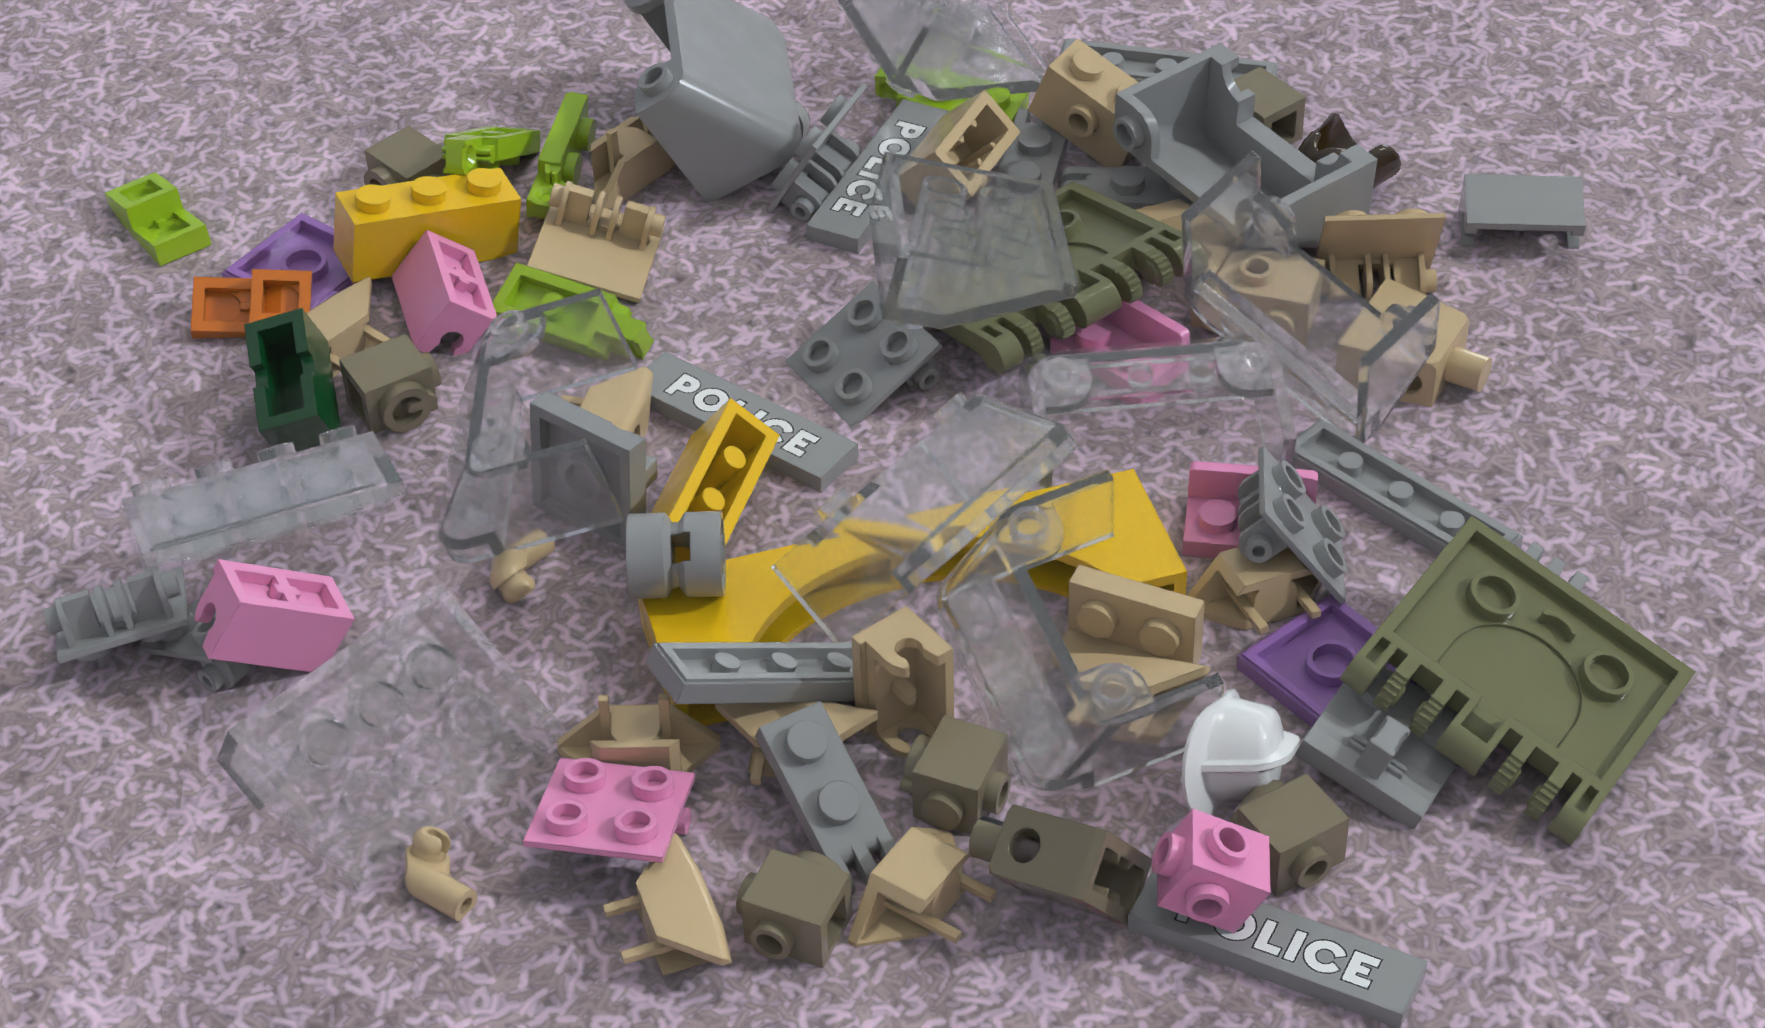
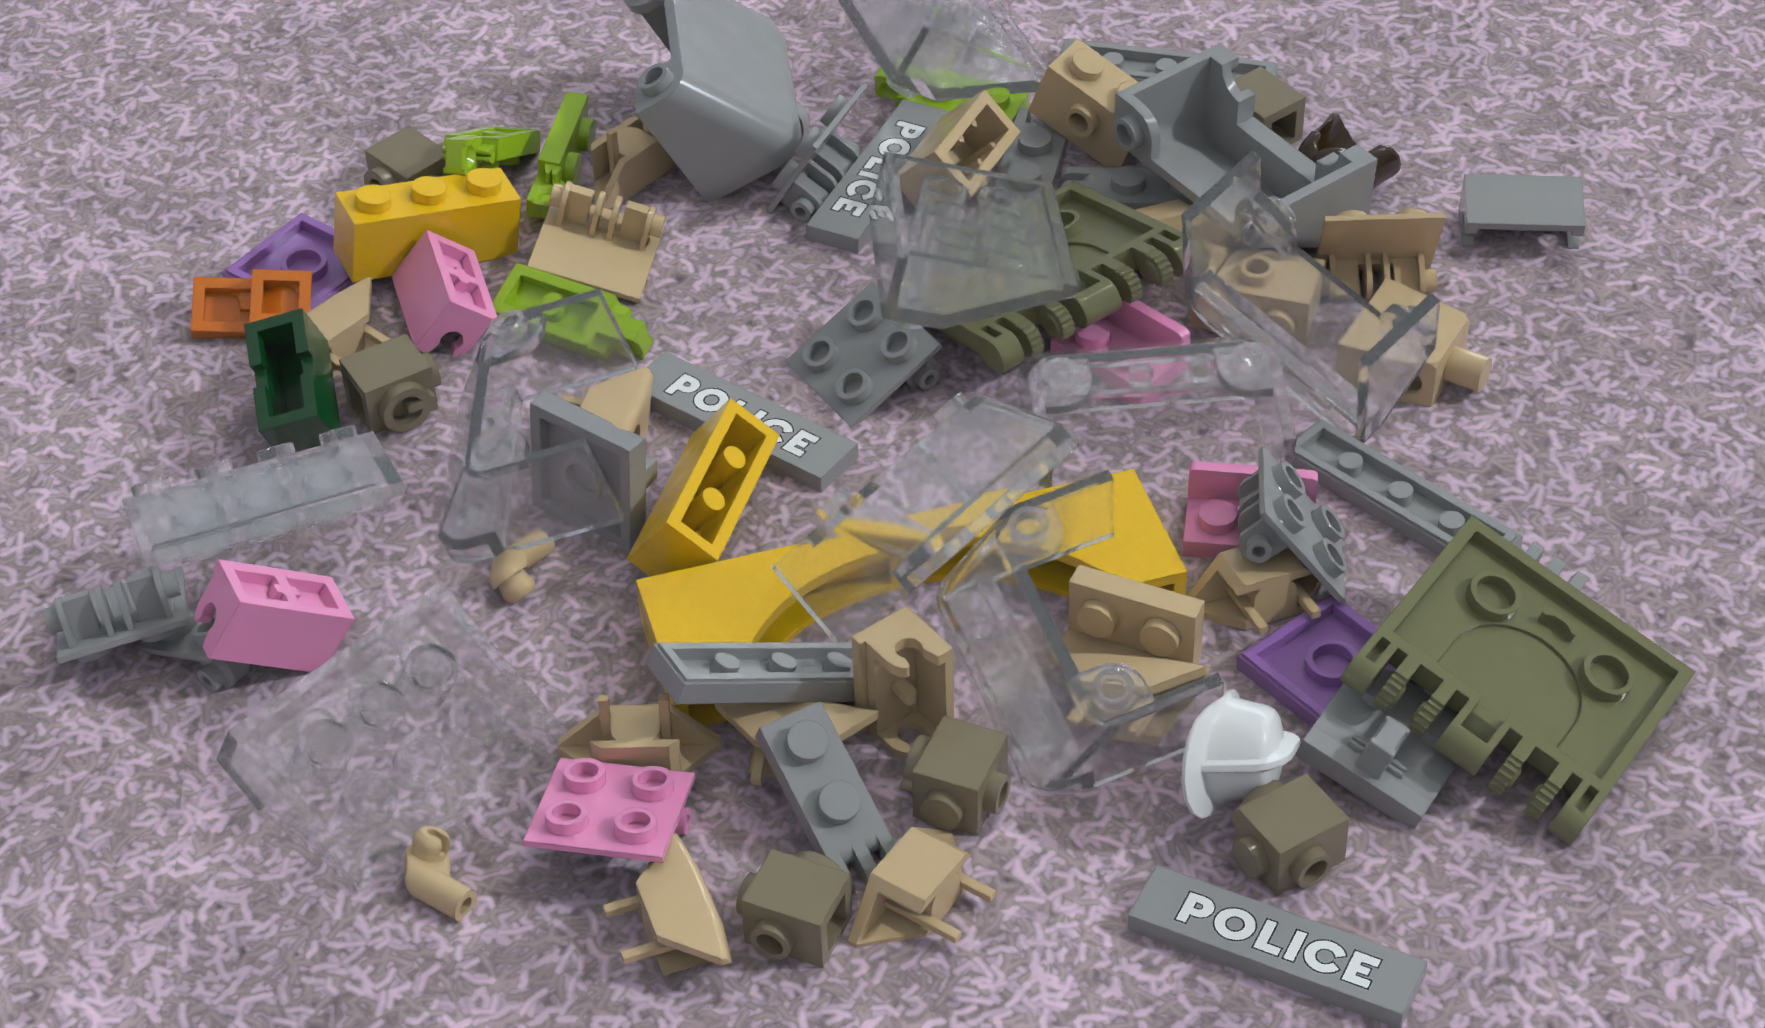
lime slope [105,172,212,266] -> none
light grey wheel [626,511,726,599] -> none
dark tan torso [969,805,1152,926] -> none
bright pink brick [1152,808,1271,933] -> none

